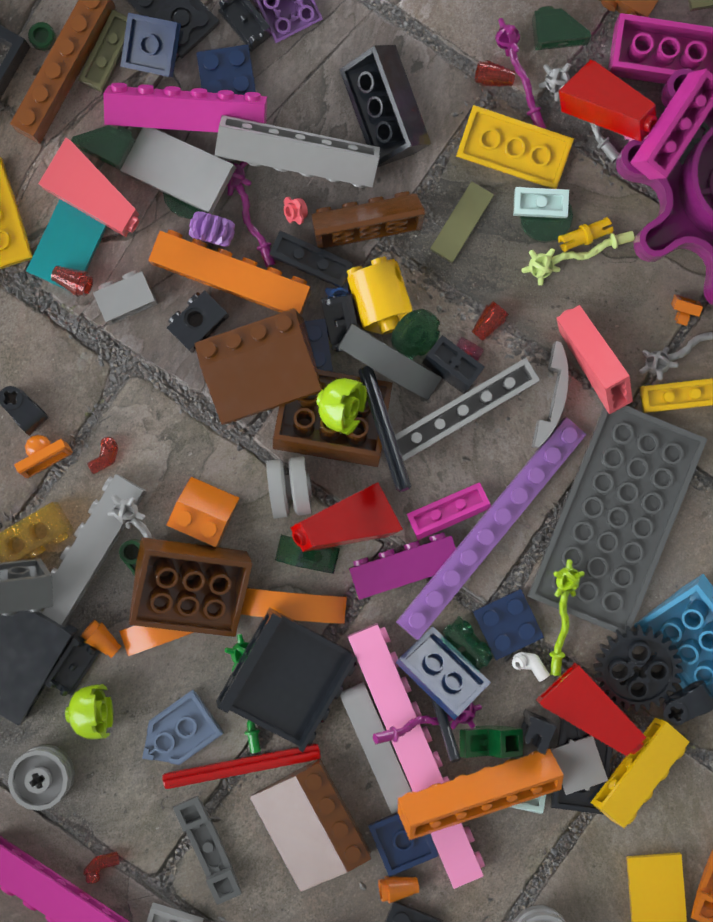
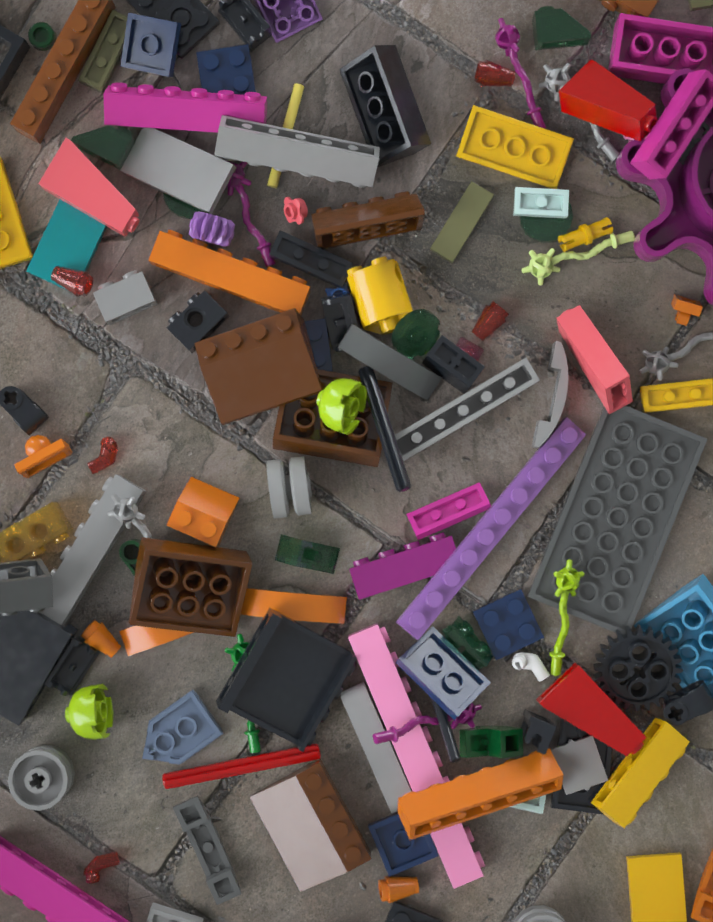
red slope [290,482,403,552] -> none
none -> light yellow bar [267,83,304,188]

